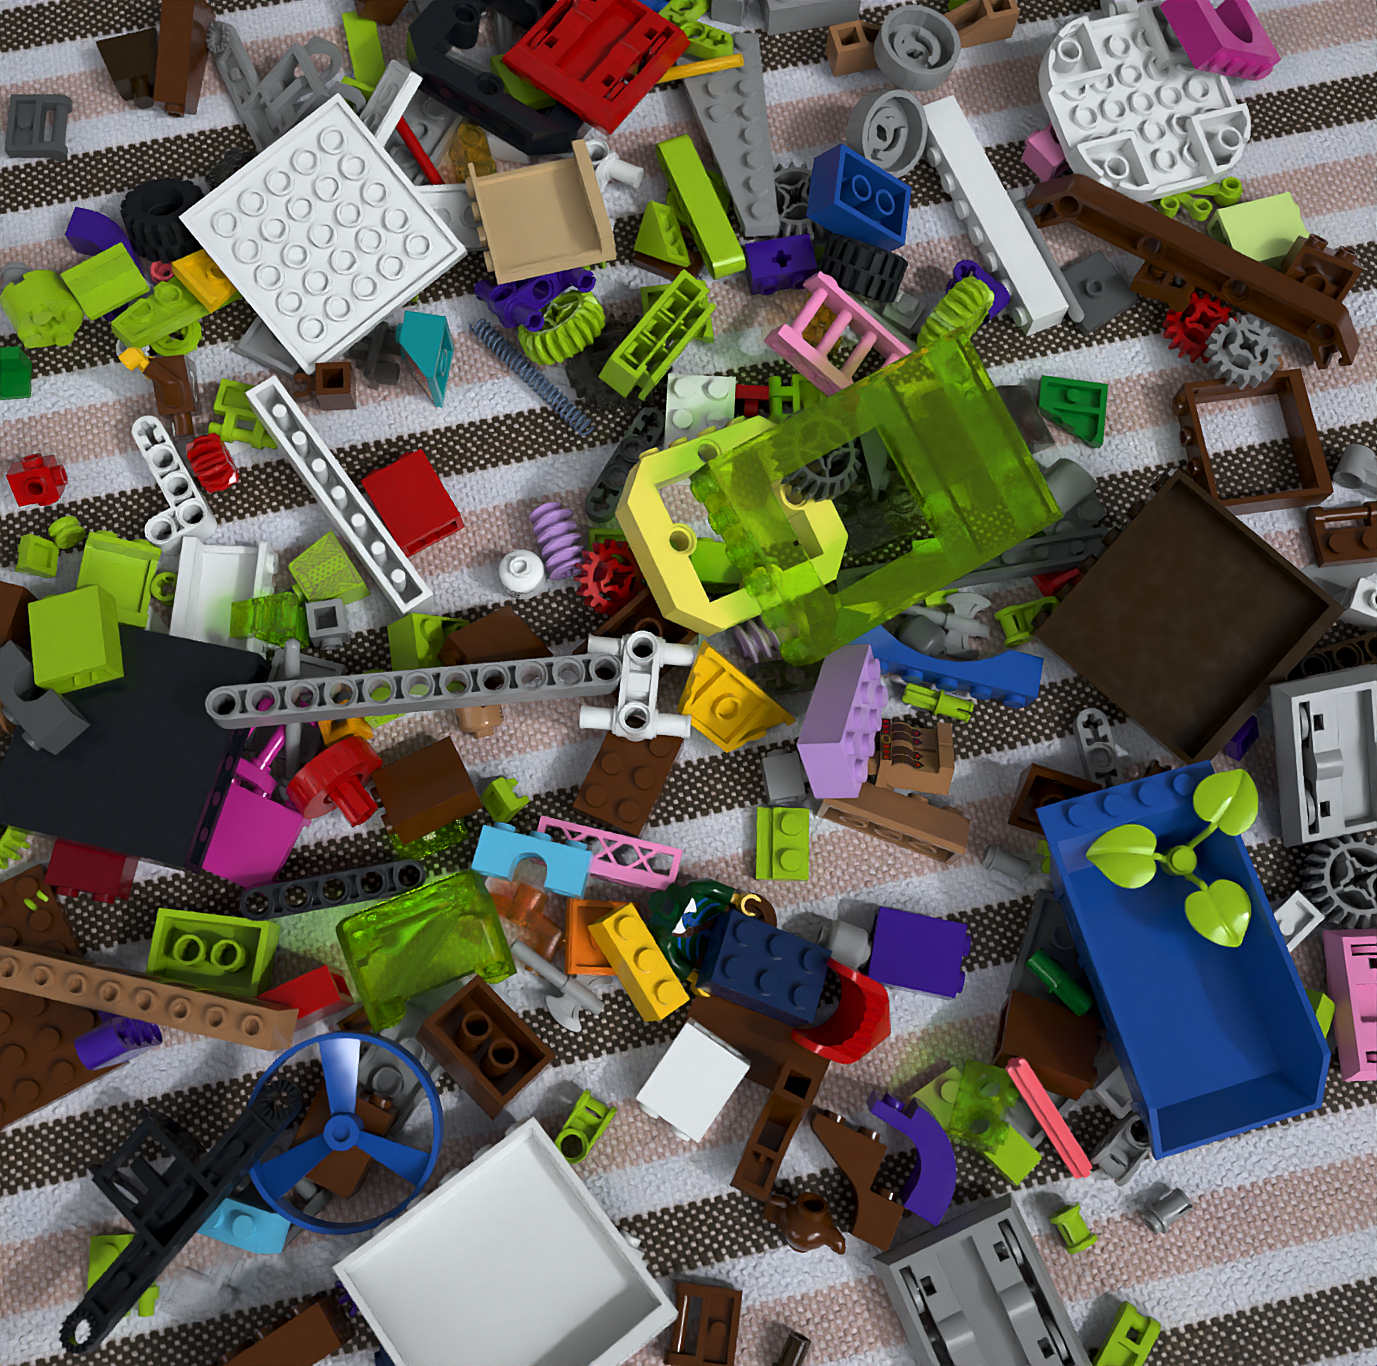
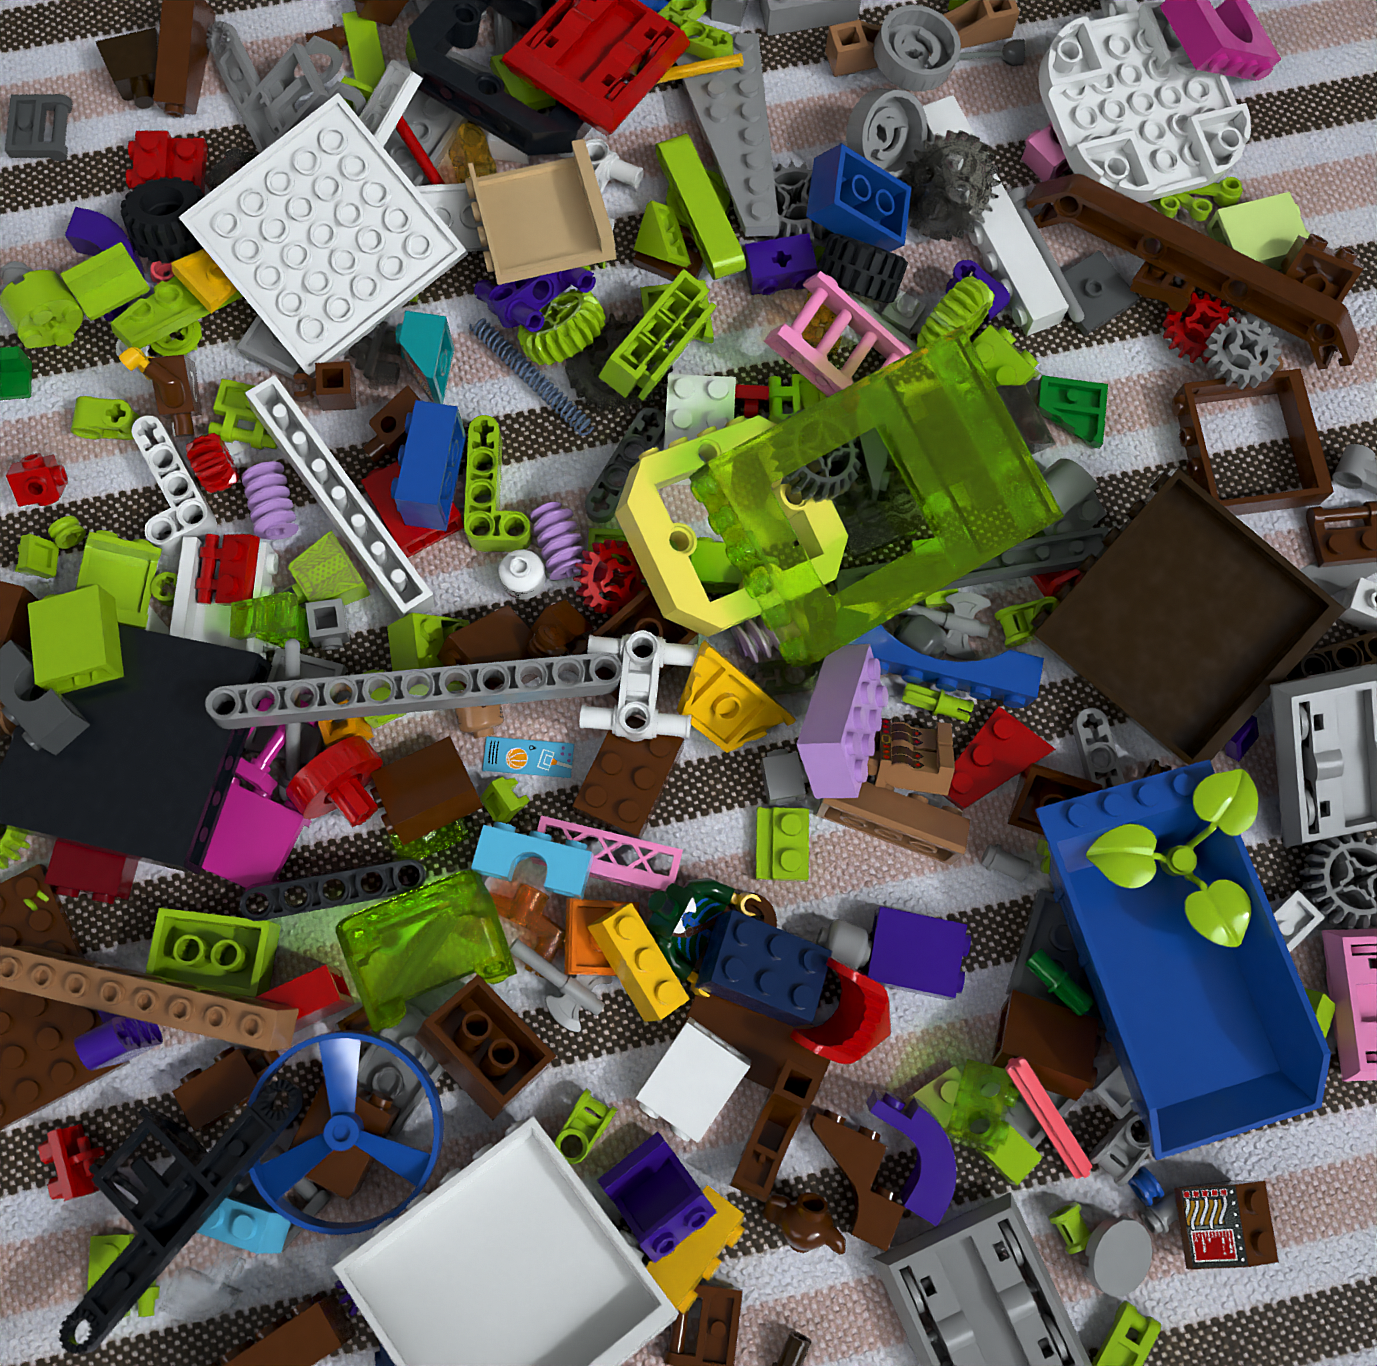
none -> red hips [37,1124,105,1202]
none -> lime piece [70,396,140,441]
none -> red plate [126,130,208,196]
none -> reddish brown brick [172,1046,285,1131]
none -> red plate [195,534,260,606]
none -> lavender piece [241,461,299,540]
none -> reddish brown pin [305,24,348,50]
none -> reddish brown torso [362,385,421,463]
none -> blue brick [391,400,466,531]
none -> lime beam [464,415,533,552]
none -> medium azure sticker [483,736,574,778]
none -> reddish brown brick [526,599,594,659]
none -> dark purple panel [597,1131,717,1263]
none -> yellow brick [645,1185,745,1314]
none -> clear smoke gear [901,130,1001,242]
none -> red wing [942,706,1056,811]
none -> dark grey hinge [957,39,1025,66]
none -> lime bracket [961,324,1041,401]
none -> light grey tile [1085,1216,1152,1297]
none -> blue bush [1128,1166,1164,1207]
none -> slope [1174,1180,1279,1270]

